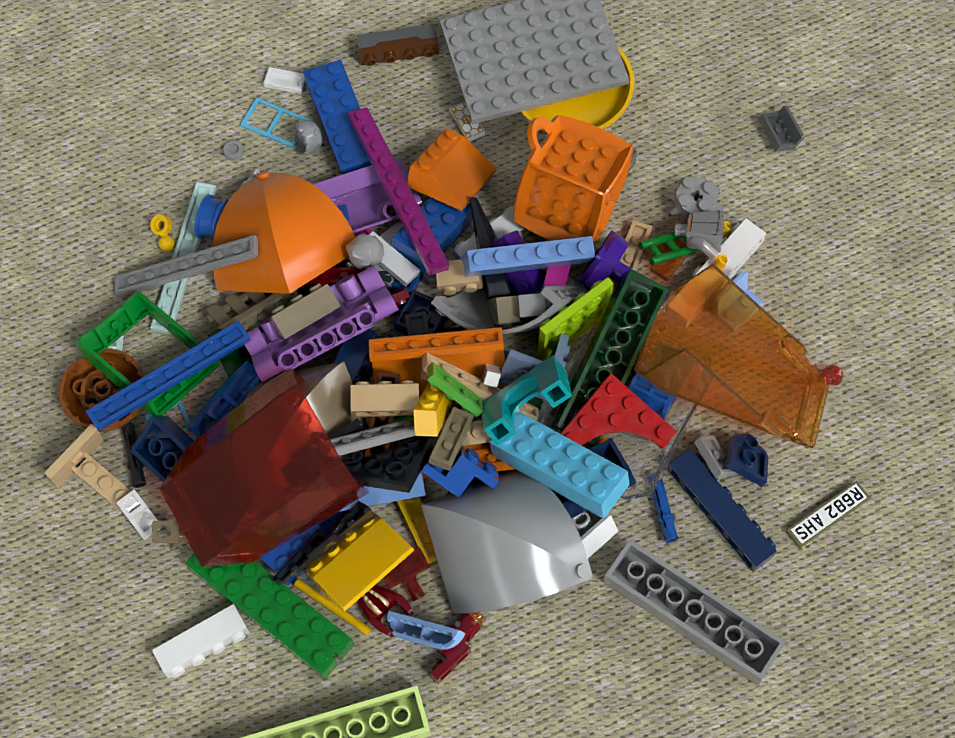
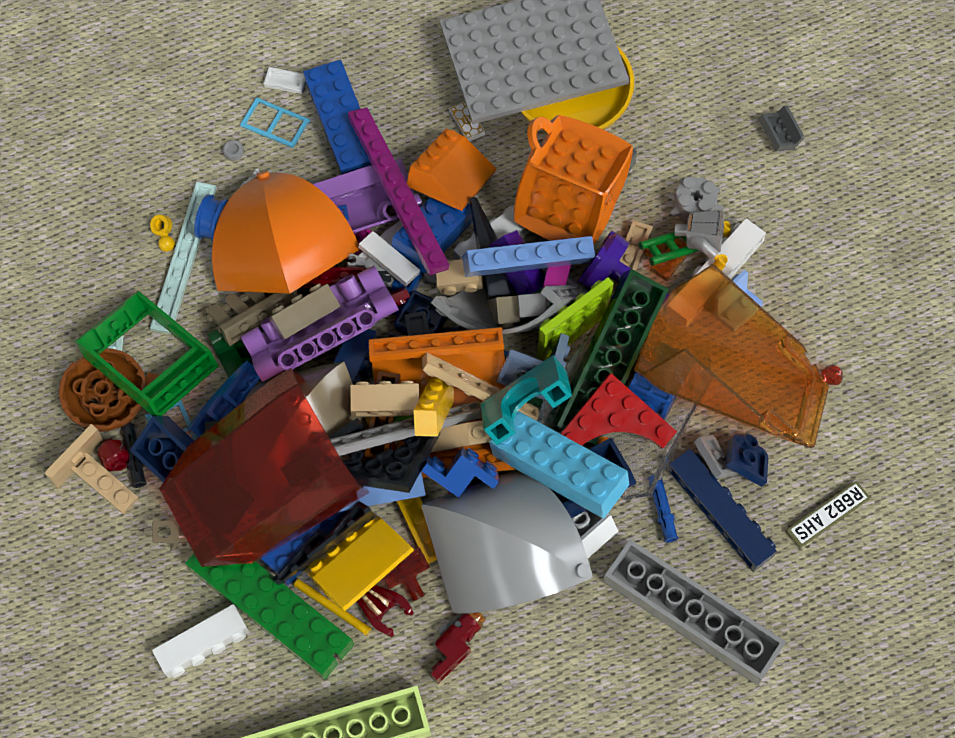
blue plate [86,321,251,432] -> none
light grey tile [114,235,258,297] -> none
white slope [116,490,162,540] -> none
light grey hair [294,120,322,155] -> none
light grey hair [346,234,384,269] -> none
reddish brown piece [357,24,439,66] -> none
light blue brick [387,611,465,650] -> none
bright green plate [427,362,483,417] -> none
dark tan plate [429,407,474,471] -> none
white piece [482,364,501,387] -> none
none -> dark red head [97,439,129,471]

